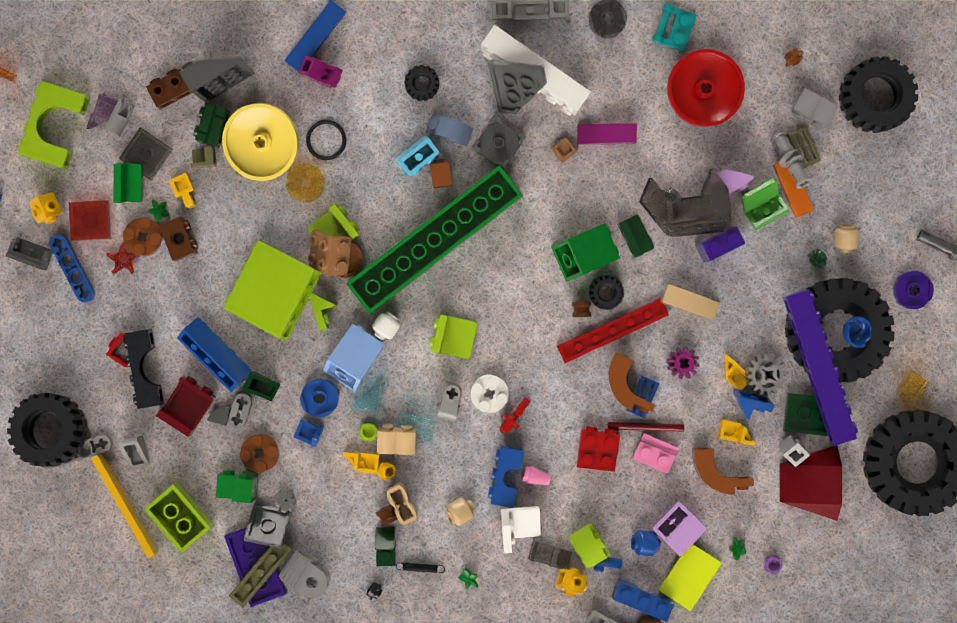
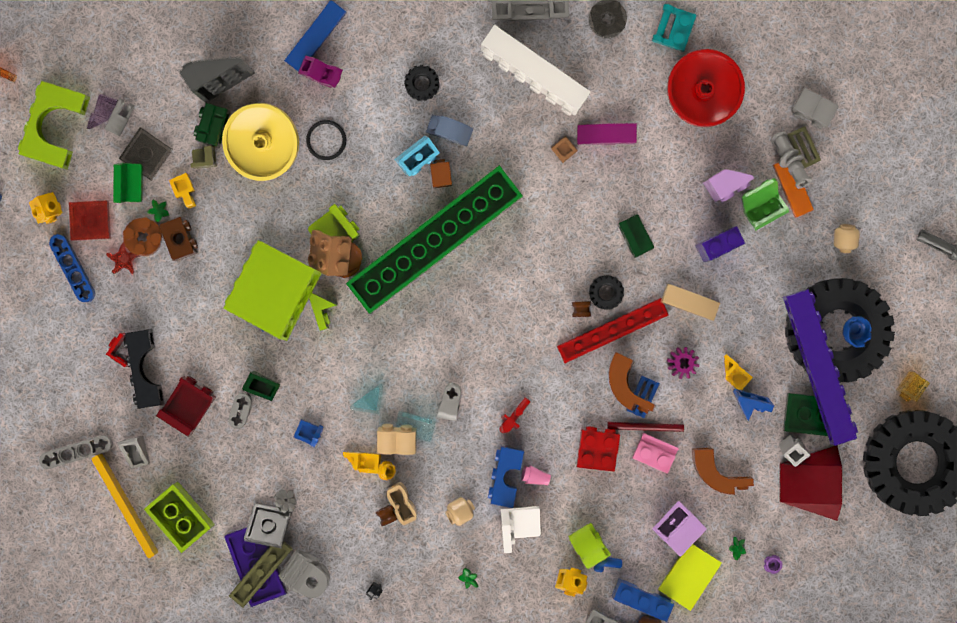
dark grey hinge [5,237,53,270] -> none
black tyre [7,393,87,467] -> none
reddish brown brick [146,69,192,110] -> none
blue brick [177,317,252,392] -> none
dark grey tile [207,406,232,426] -> none
green brick [216,470,259,503] -> none
dark orange plate [240,434,279,473] -> none
clear yellow plate [286,164,325,202] -> none
blue plate [300,379,339,417] -> none
light blue slope [323,323,385,392] -> none
lime tile [359,422,378,442] -> none
white head [372,311,400,341] -> none
dark green slope [375,527,396,566] -> none
black piece [396,562,445,573] -> none
lime bracket [429,314,477,359] -> none
white plate [471,374,509,413] -> none
dark grey panel [472,115,526,170] -> none
dark grey plate [488,60,547,115] -> none
clear smoke slope [528,540,572,569] -> none
green slope [551,223,620,282] -> none
blue head [631,530,661,556] -> none
clear smoke windscreen [639,169,731,237] -> none
yellow slope [717,419,756,446] -> none
light grey gear [744,354,787,396] -> none
dark orange plate [784,48,804,67] -> none
clear green plate [807,249,827,268] -> none
black tyre [839,56,919,133] -> none
dark purple plate [893,271,934,309] -> none

